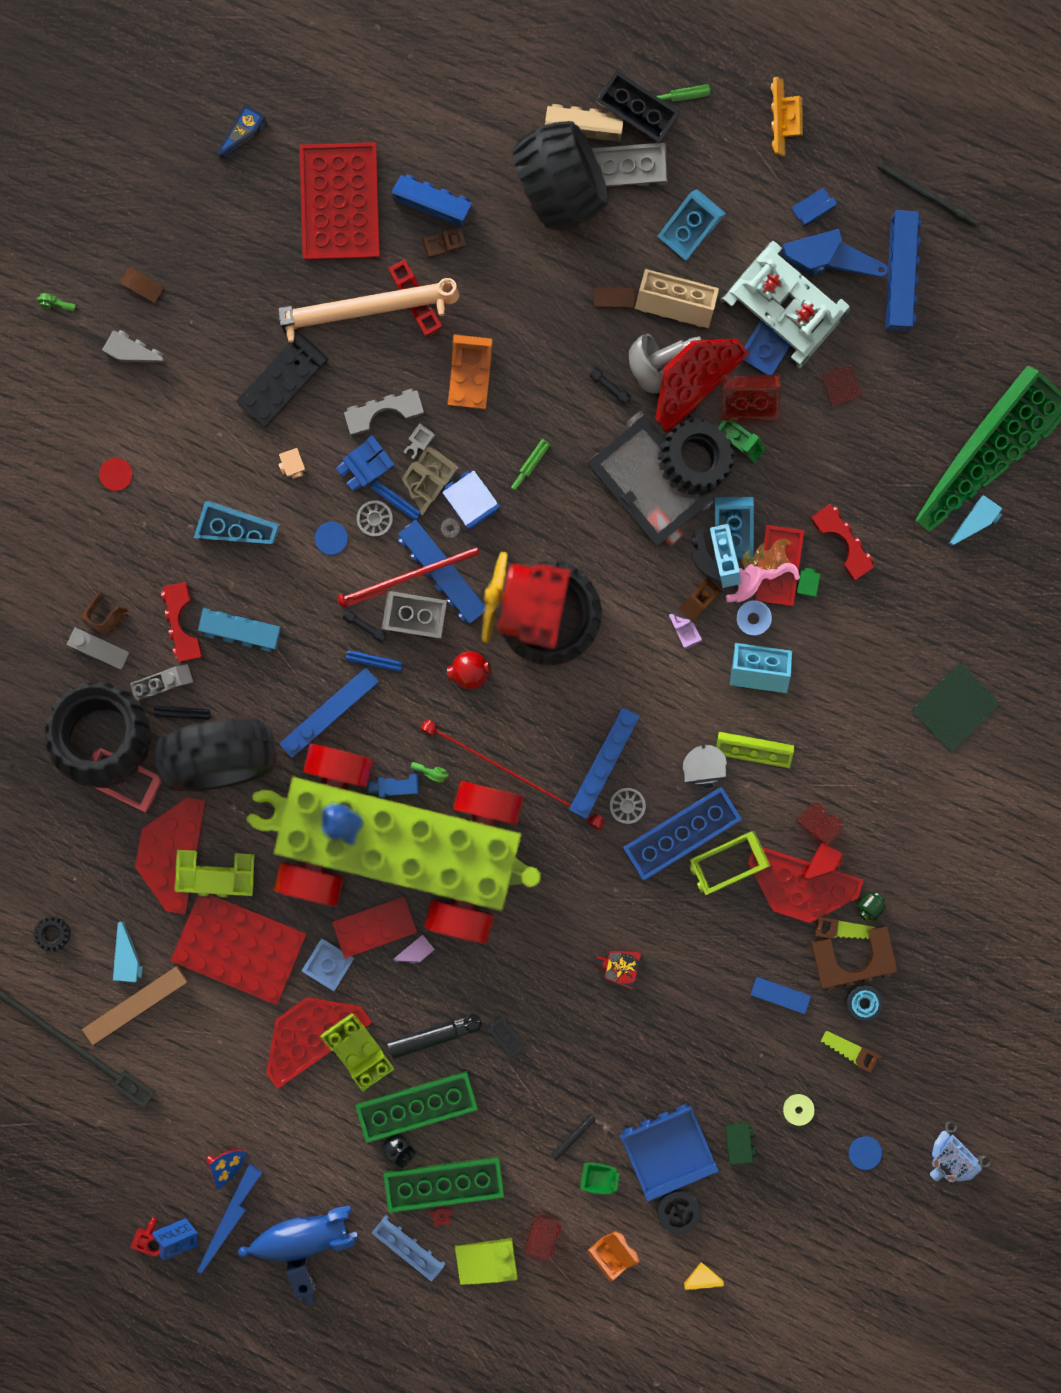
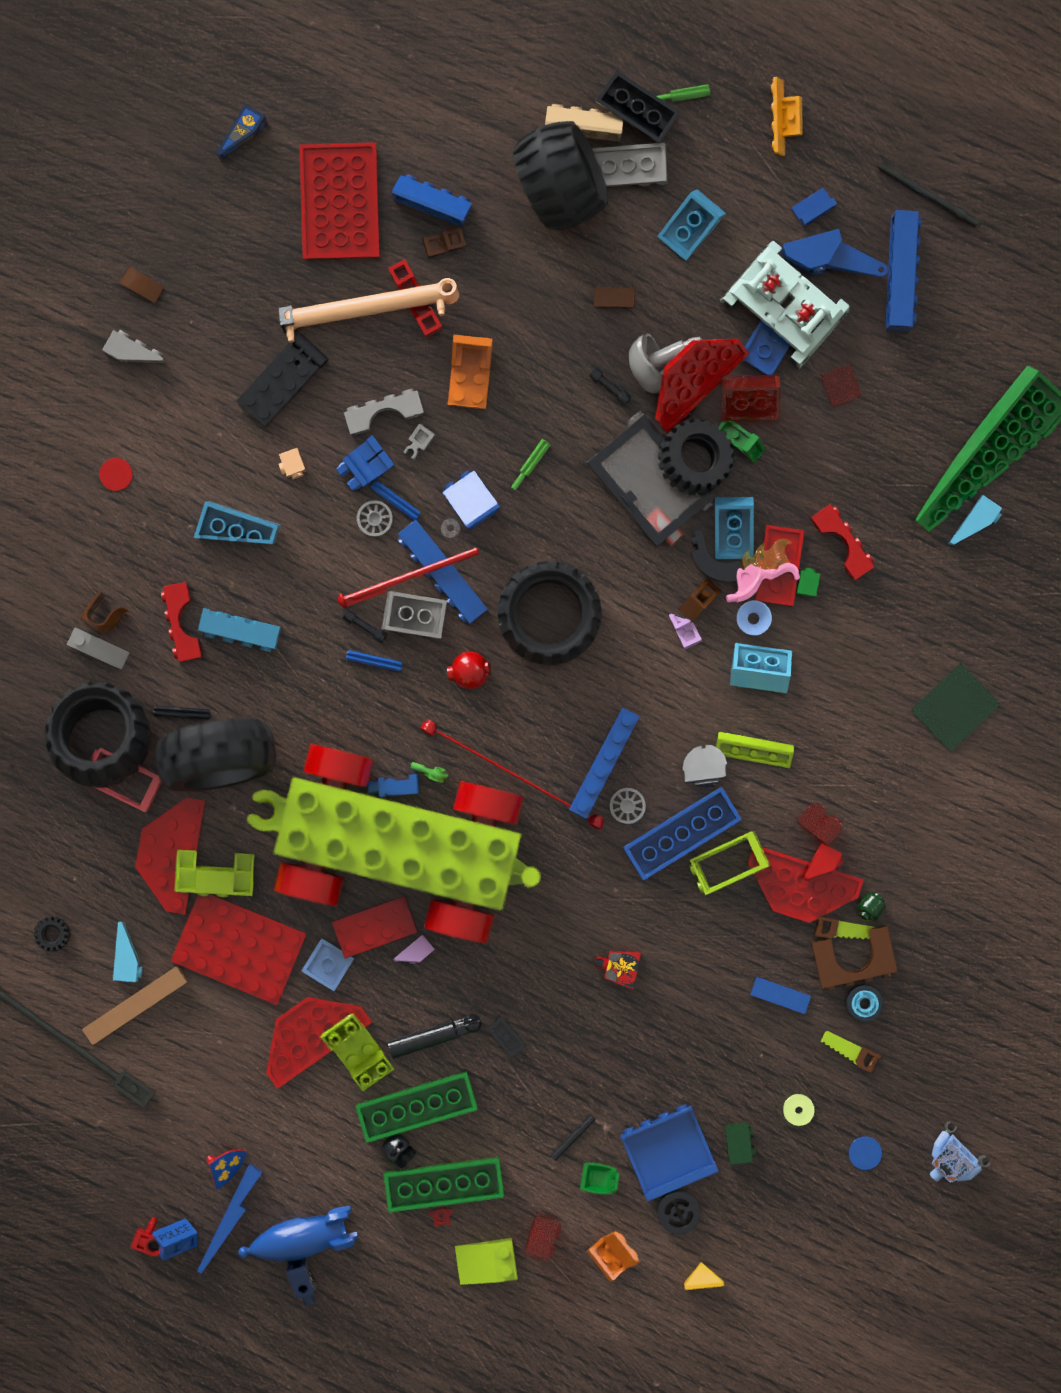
bright green plate [37,293,75,312] -> none
light grey slope [130,664,193,701] -> none
blue slope [280,668,379,759] -> none
blue piece [315,522,348,555] -> none
blue piece [322,804,363,845] -> none
medium blue hinge [372,1215,446,1282] -> none
dark tan slope [402,445,459,515] -> none
red brick [482,552,570,649] -> none
tan slope [635,269,719,328] -> none
medium azure slope [710,524,742,588] -> none

